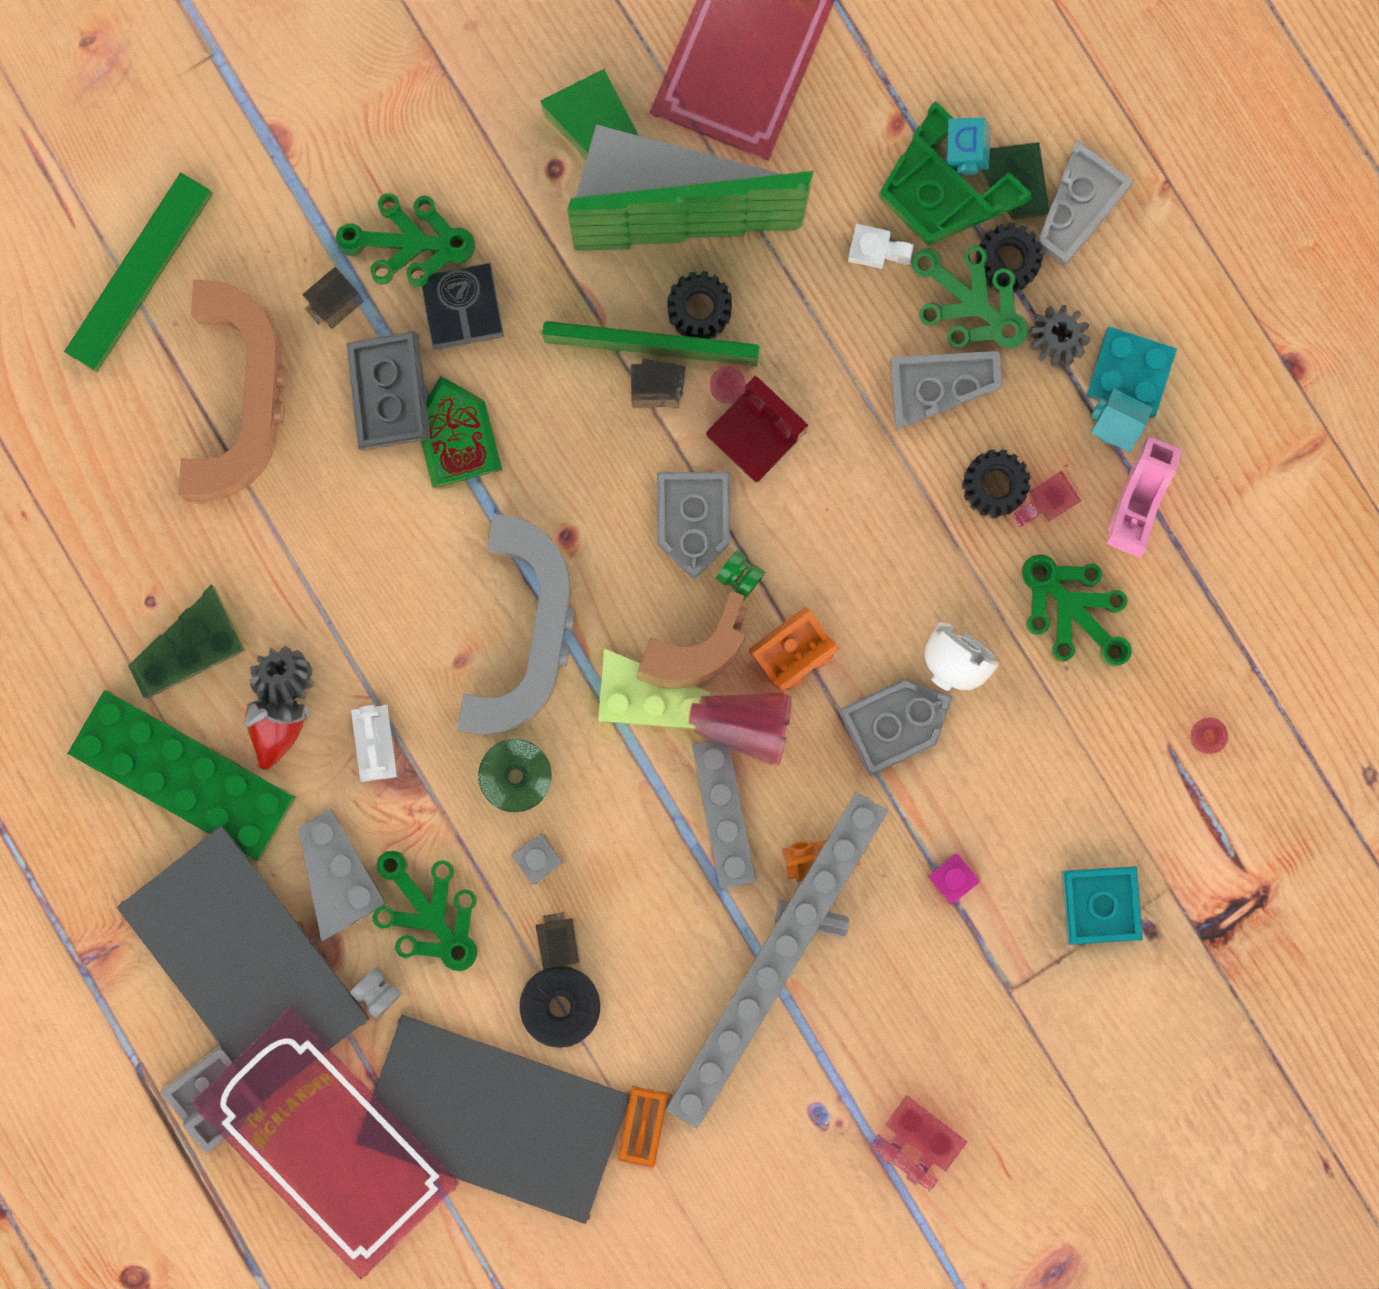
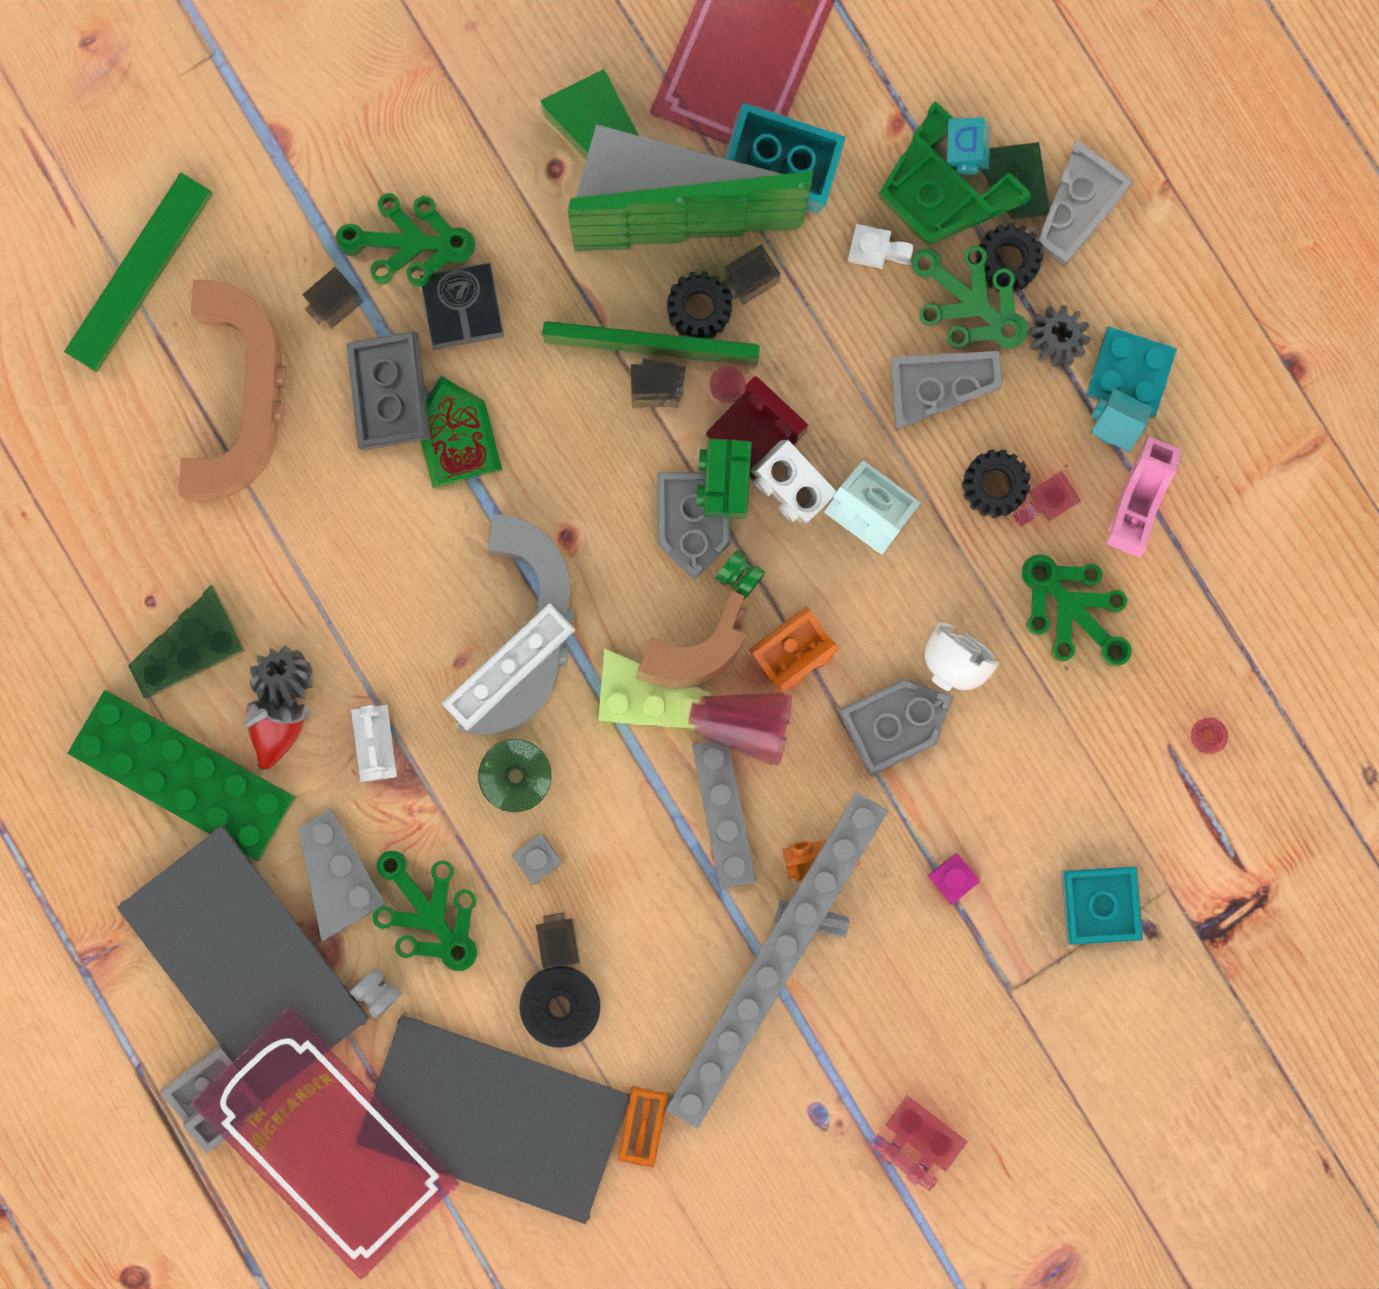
none -> white tile [441,603,576,731]
none -> green brick [696,439,752,519]
none -> clear smoke brick [722,244,781,305]
none -> teal brick [724,103,846,214]
none -> white brick [750,440,837,523]
none -> light aqua bracket [824,460,921,555]

